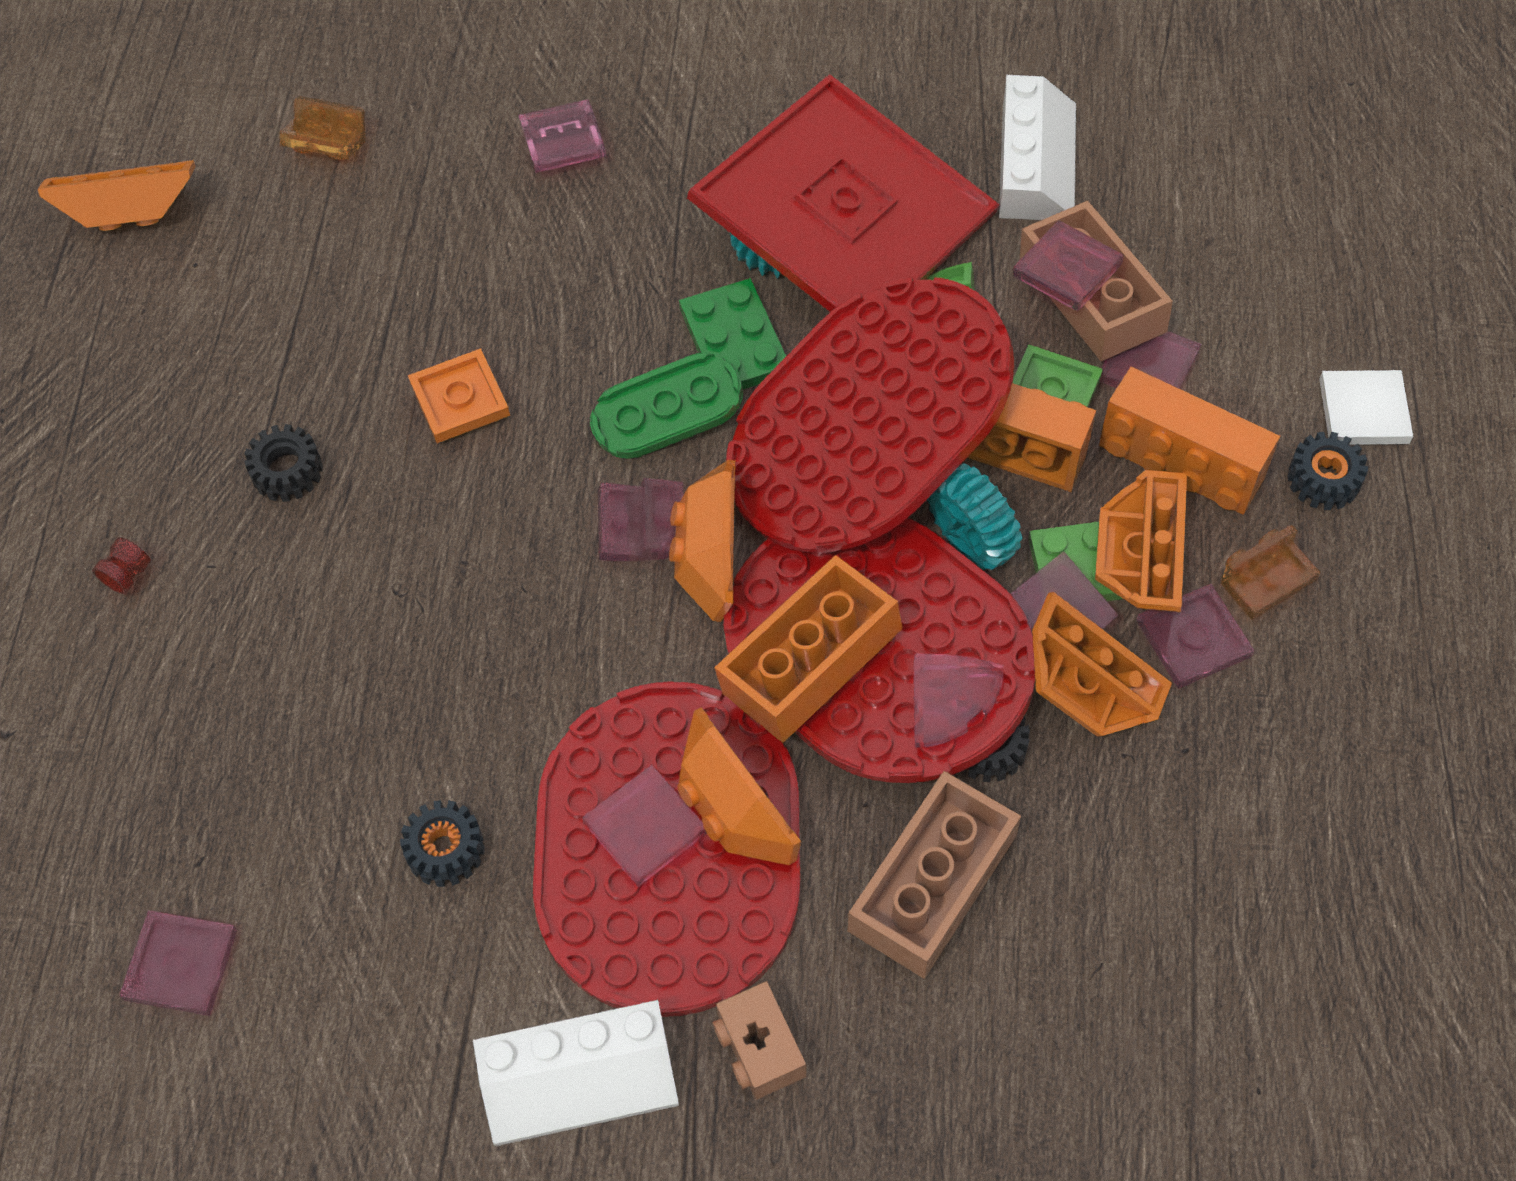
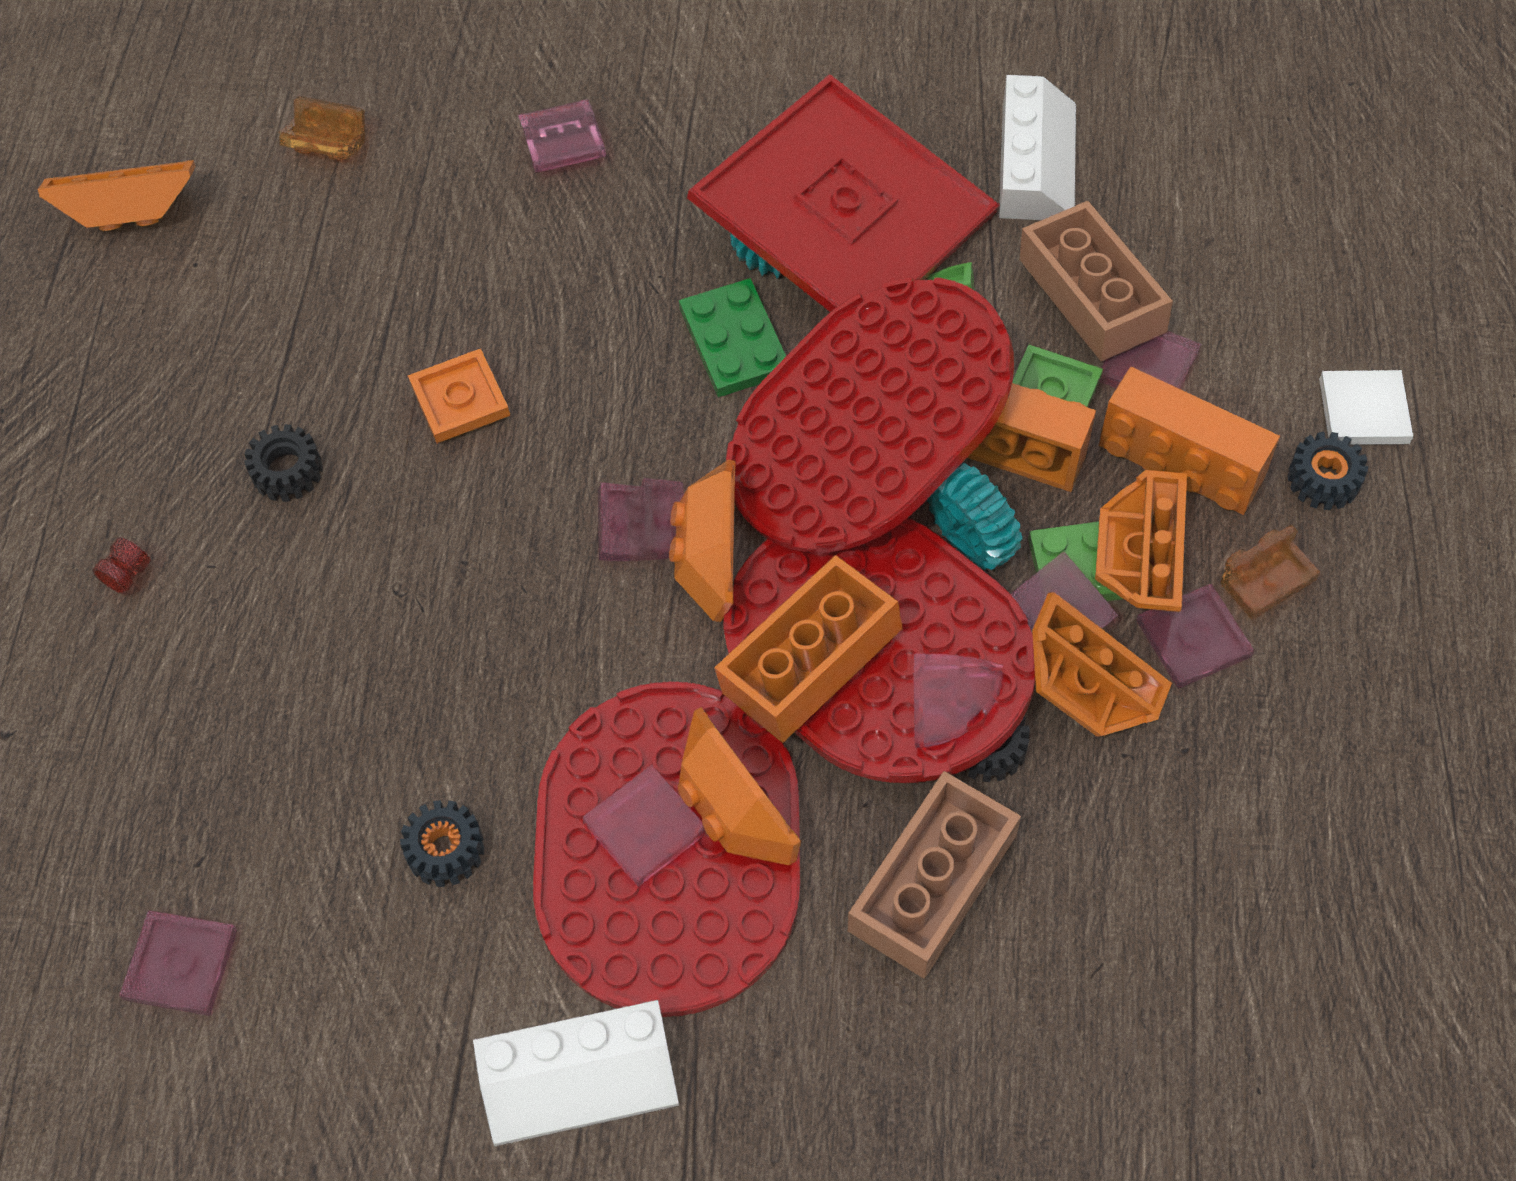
green tile [590,352,743,458] -> none
nougat brick [712,981,806,1100] -> none
clear pink tile [1013,220,1124,312] -> none

